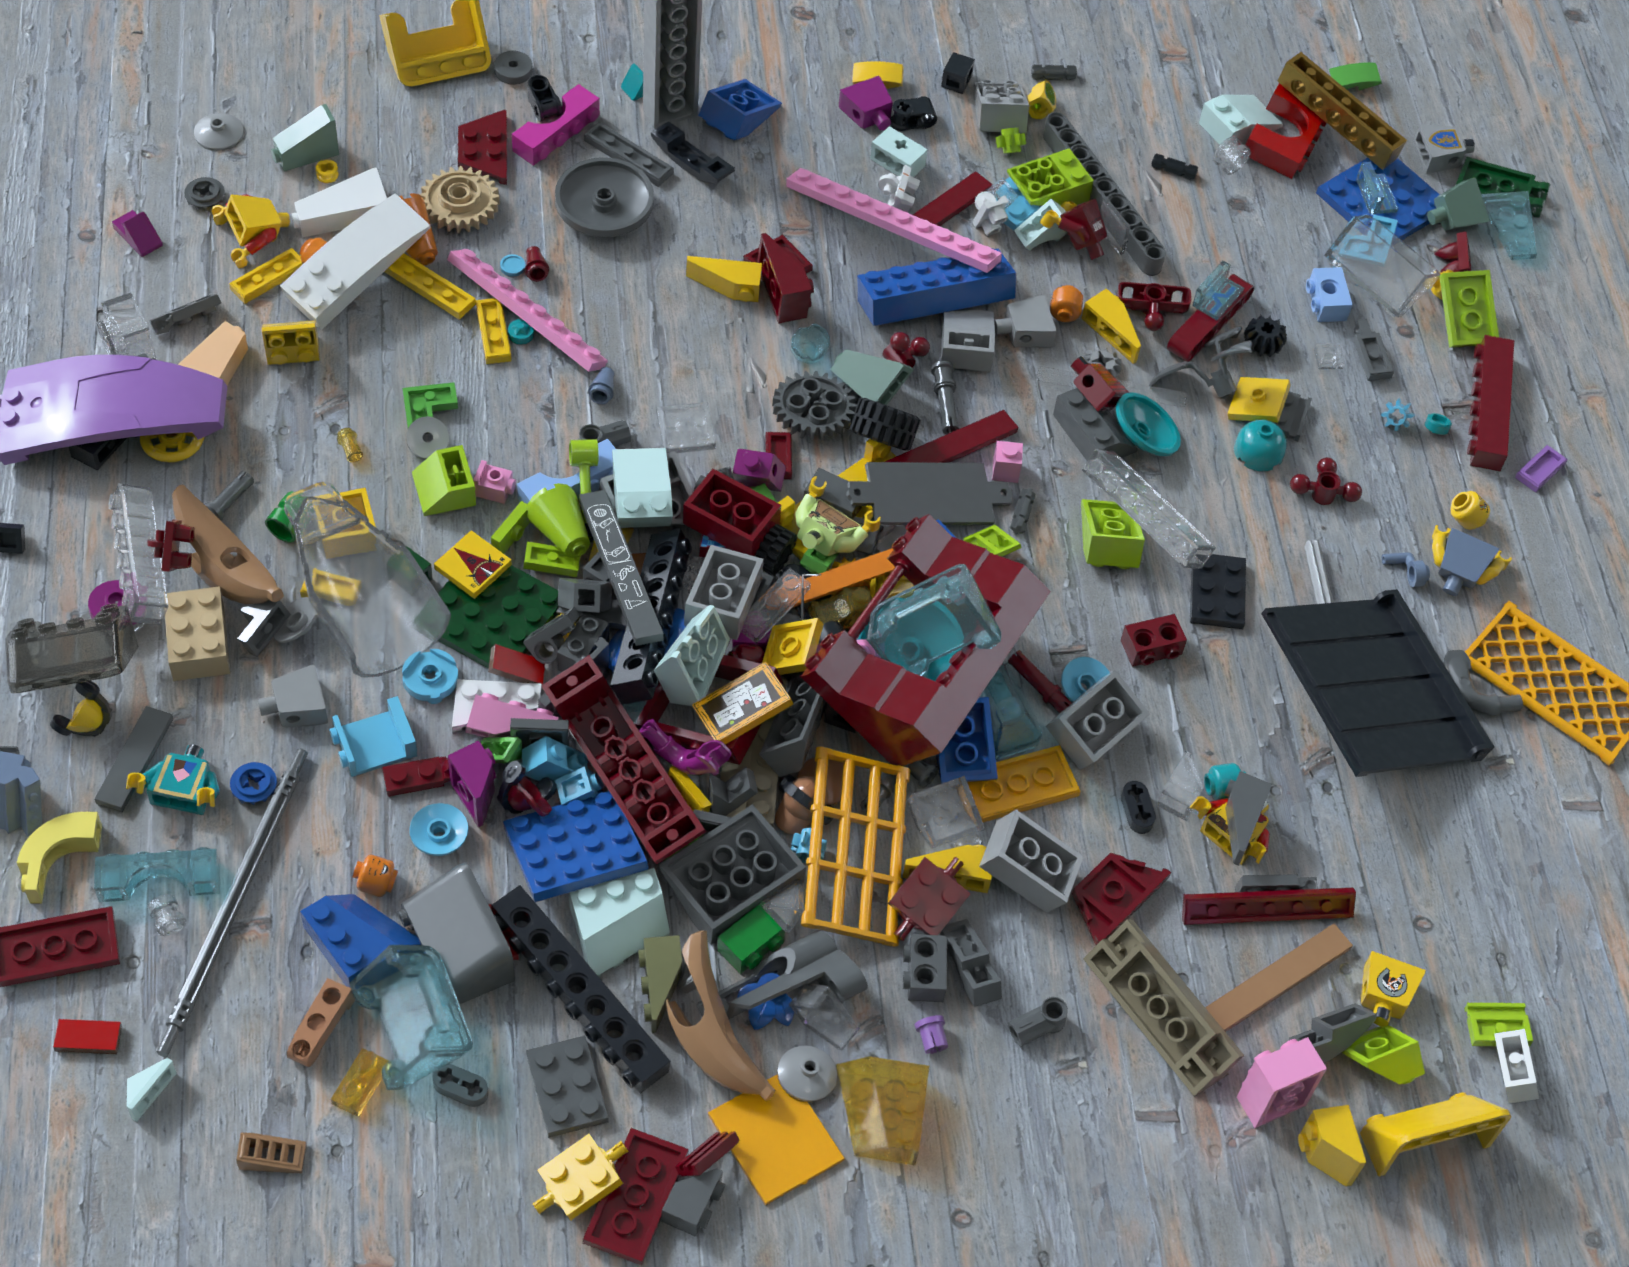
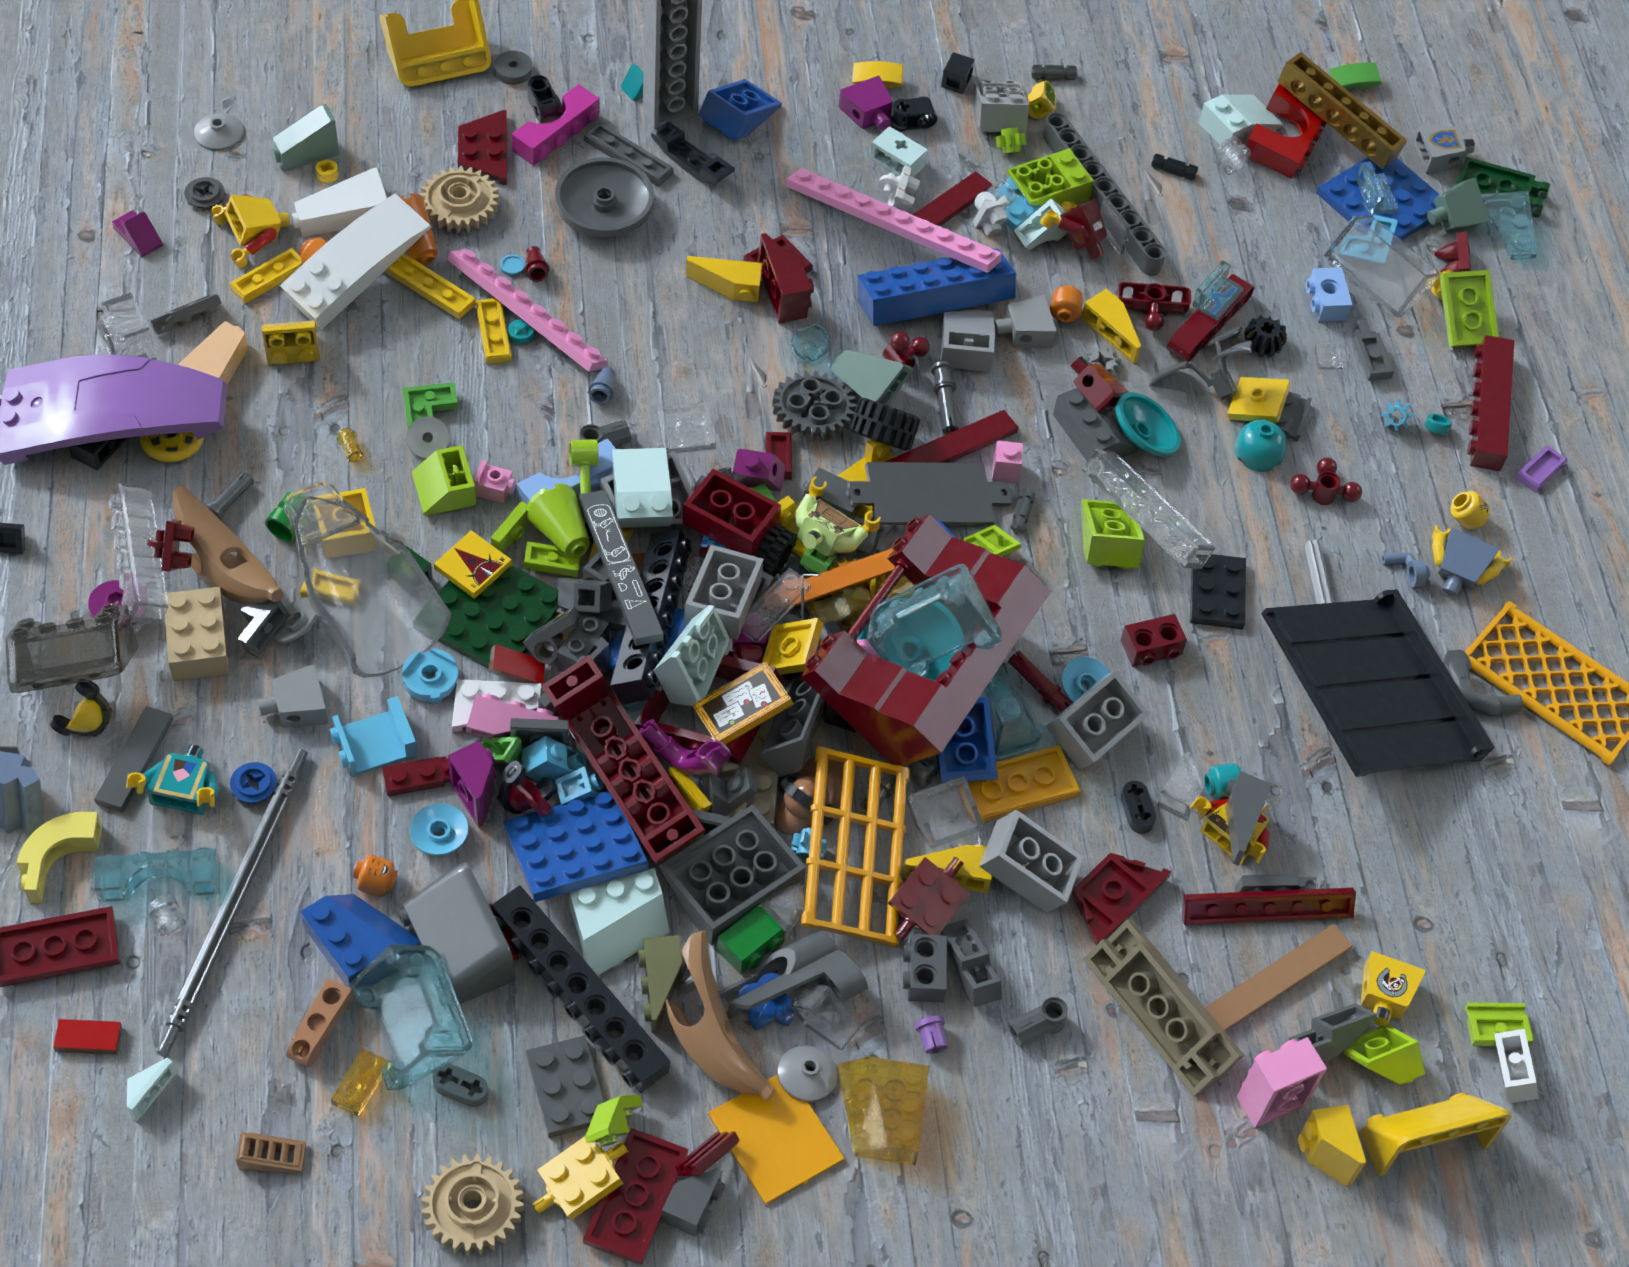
none -> tan gear [421,1154,524,1256]
none -> lime slope [585,1094,643,1147]

